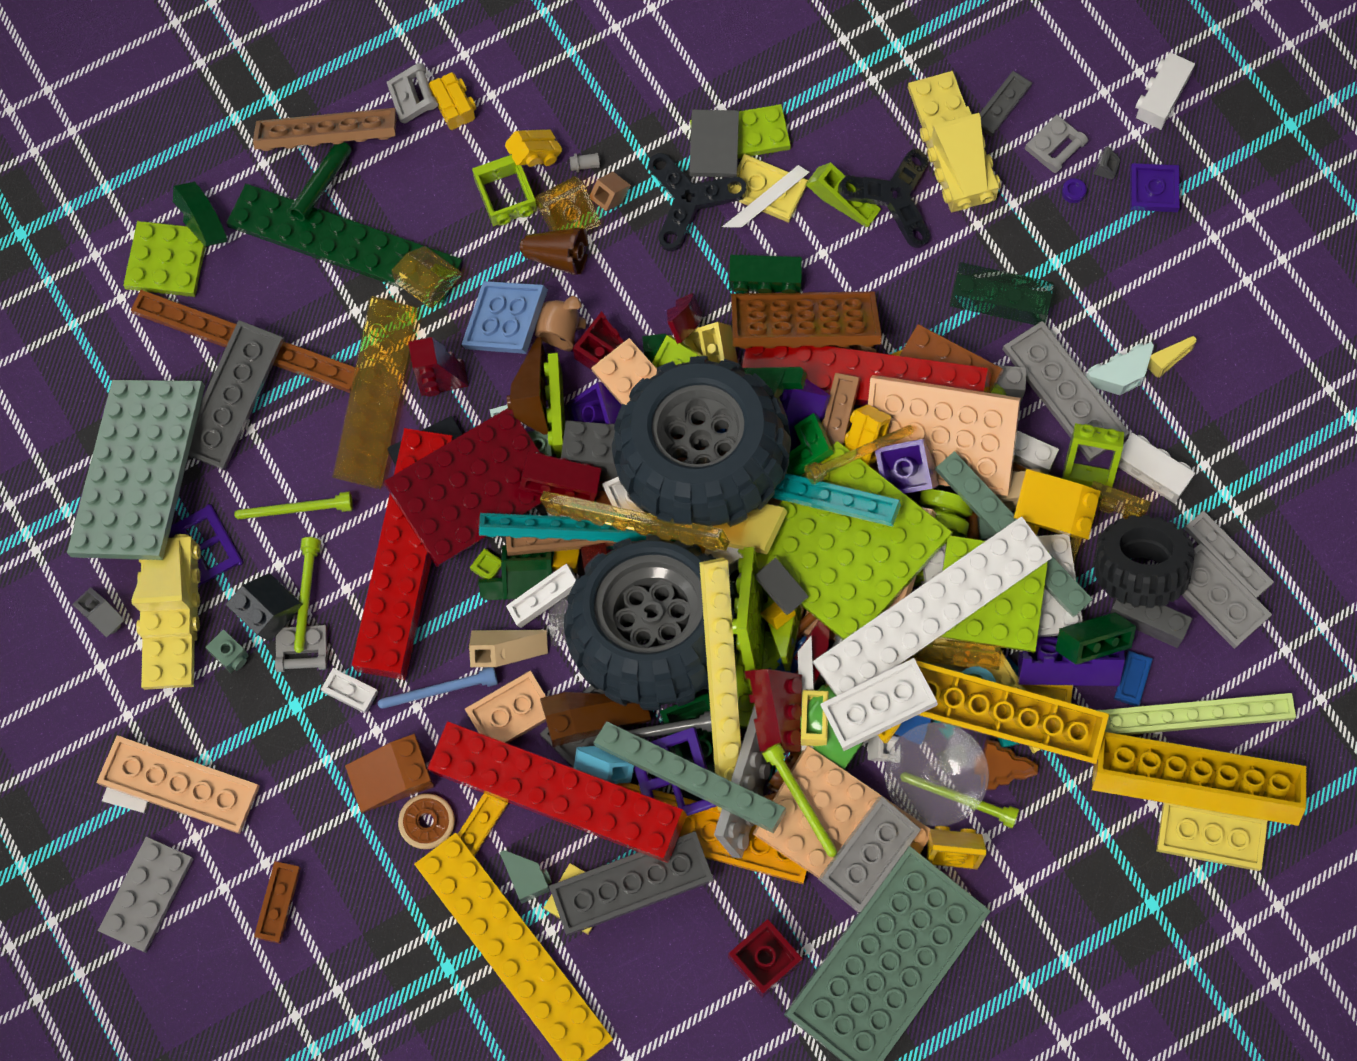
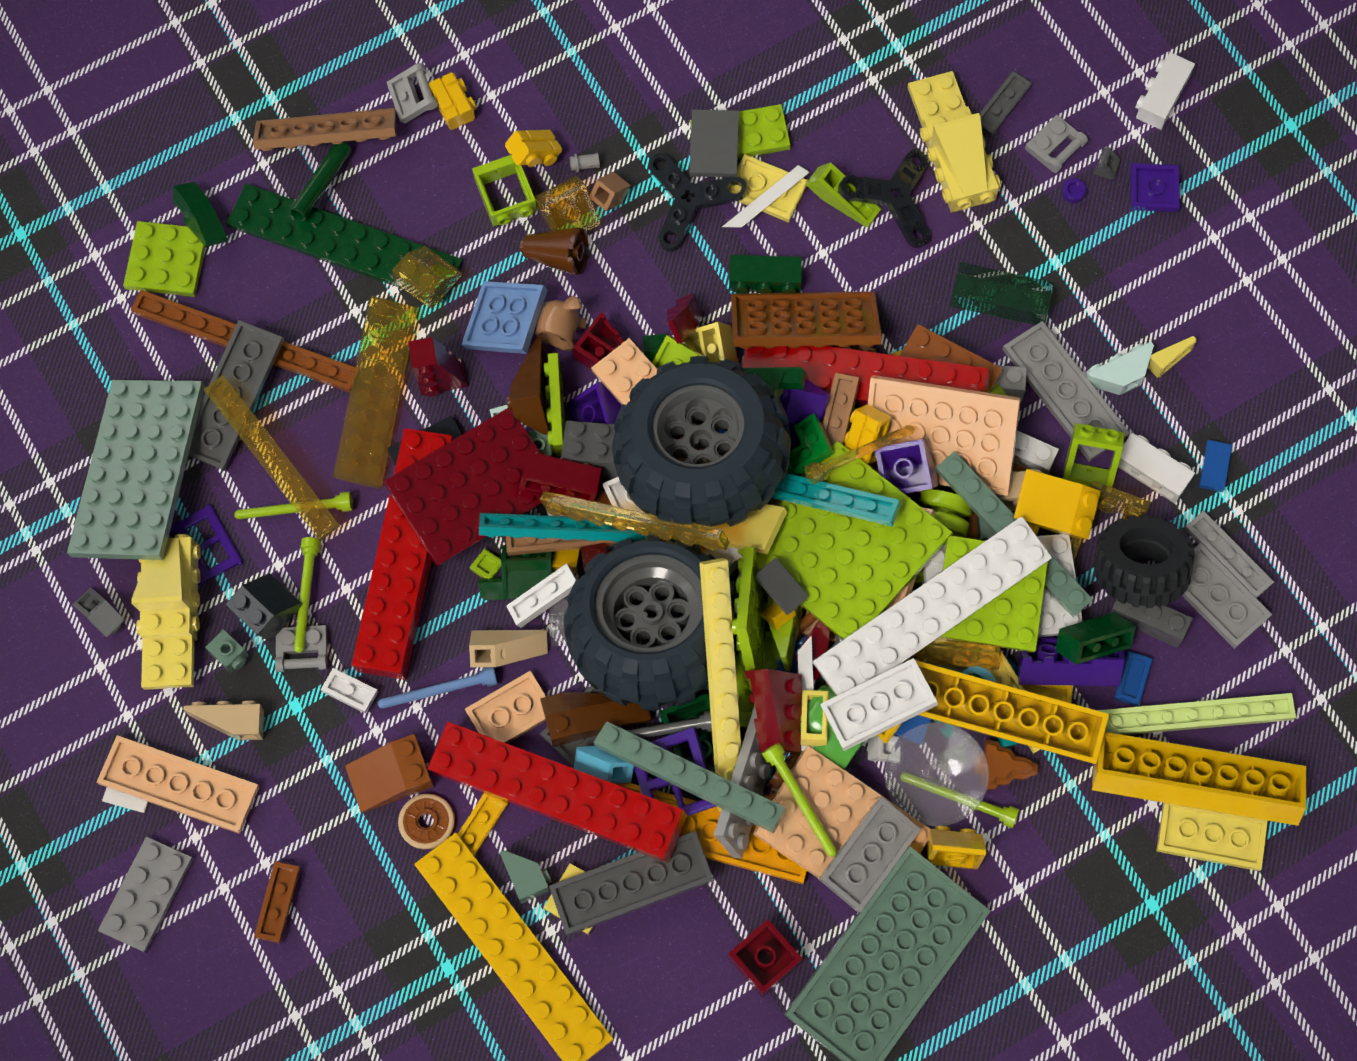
none -> tan slope [183,701,264,740]
none -> clear yellow plate [203,375,340,541]
none -> blue tile [1198,440,1232,493]

